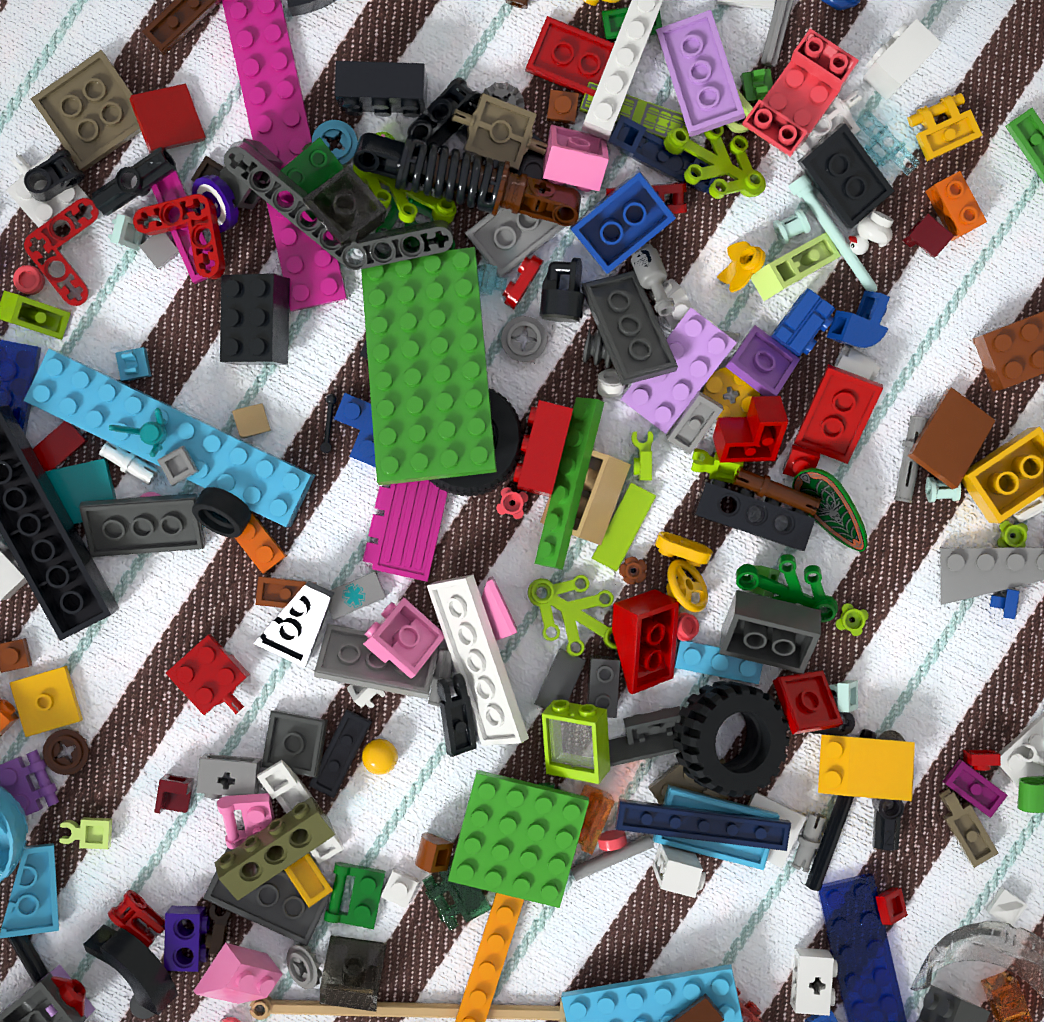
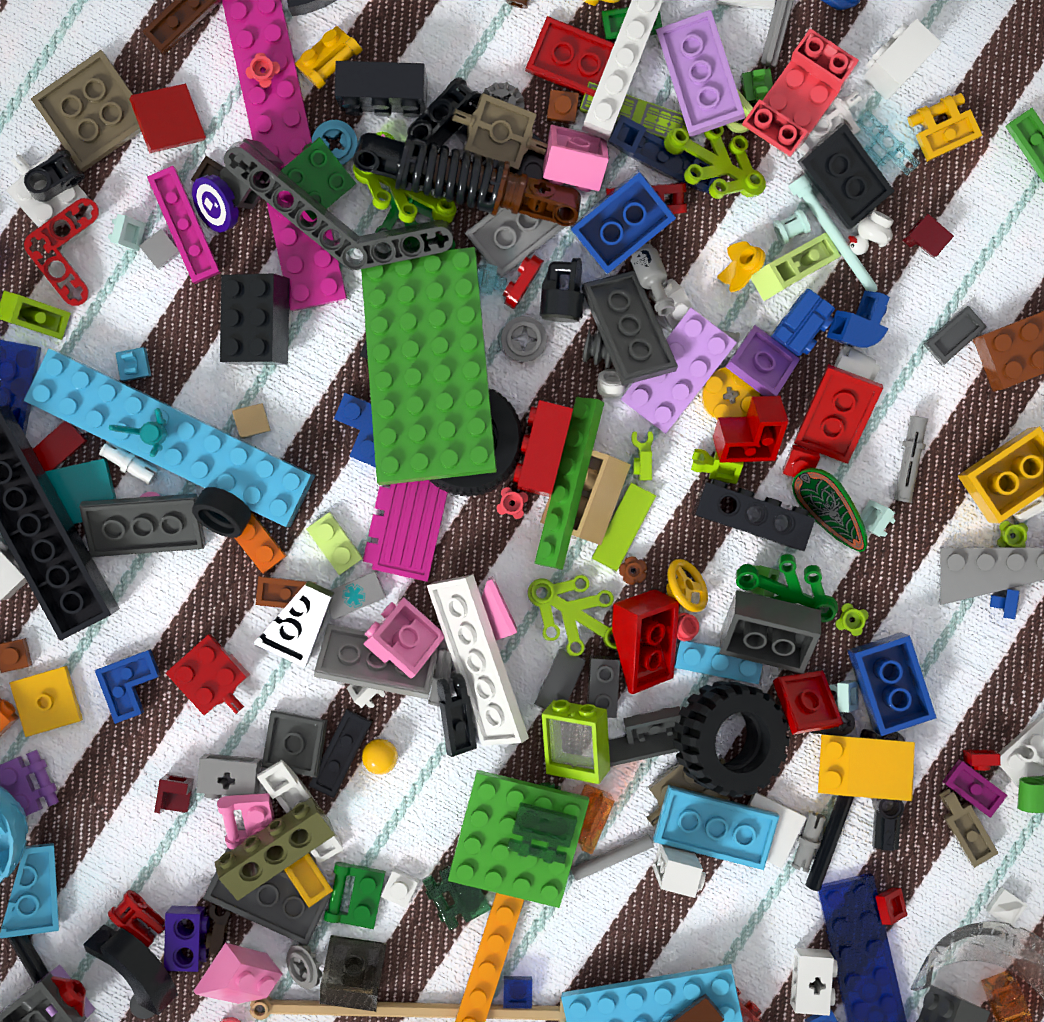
coral tile [13,265,45,295] -> none
reddish brown gear [43,728,90,775] -> none
yellowish green plate [59,817,112,850] -> none
black piece [92,147,177,216] -> none
red beam [133,194,225,279] -> none
light grey tile [157,446,199,486] -> none
clear smoke slope [302,165,387,246] -> none
black hinge [320,394,337,453] -> none
dark orange brick [415,832,454,873] -> none
coral tile [597,830,627,851] -> none
dark blue tile [615,799,791,851] -> none
yellow plate [655,531,713,567] -> none
light grey plate [667,391,723,454] -> none
reddish brown pin [733,467,821,516] -> none
dark orange tile [907,387,996,490] -> none
orange brick [925,171,987,241] -> none
light aqua bush [925,477,961,503] -> none
none -> blue plate [94,649,161,724]
none -> coral plate [246,53,280,88]
none -> yellow plate [295,25,363,89]
none -> yellowish green plate [306,512,363,575]
none -> clear blue plate [503,976,532,1009]
none -> clear green plate [507,802,577,864]
none -> blue brick [847,632,937,736]
none -> light aqua tile [860,500,895,537]
none -> dark grey tile [923,305,987,365]

